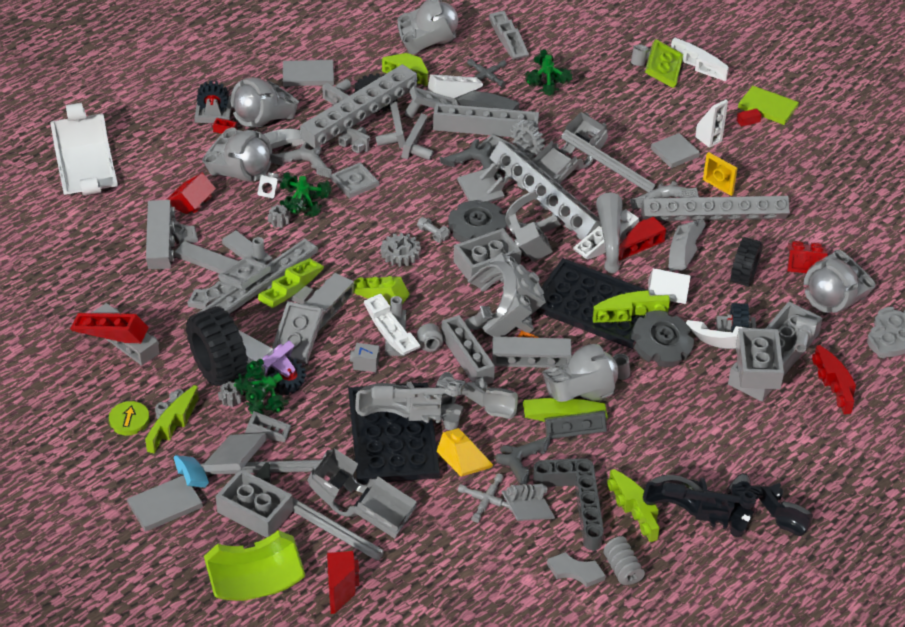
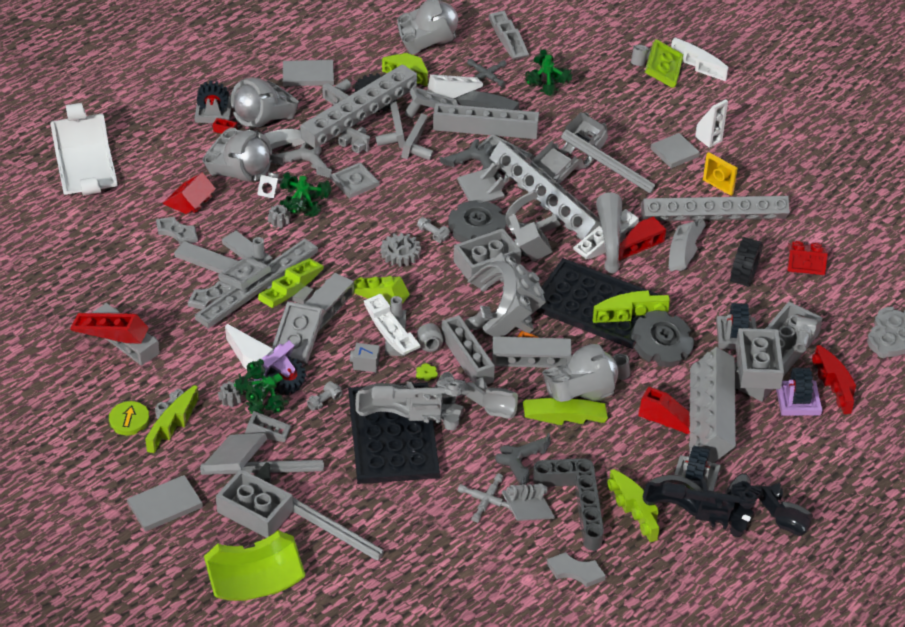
light grey brick [146,200,175,269] -> none
medium azure slope [174,455,209,488] -> none
black tyre [186,306,248,386] -> none
light grey piece [307,448,417,539] -> none
red slope [327,551,359,614] -> none
yellow slope [437,428,493,477] -> none
light grey gear [510,119,545,156] -> none
dark grey tile [545,410,607,439] -> none
light grey piece [603,536,645,585] -> none
light grey piece [630,181,699,209] -> none
white slope [648,268,690,304] -> none
white slope [686,320,752,348] -> none
red piece [736,108,762,127] -> none
lime tile [738,85,799,125] -> none
light grey piece [804,249,875,313] -> none
none -> light grey bar [307,381,343,411]
none -> lime plant [416,363,438,381]
none -> red slope [638,387,690,435]
none -> plate [674,445,720,491]
none -> light grey brick [689,347,736,463]
none -> plate [776,368,822,416]

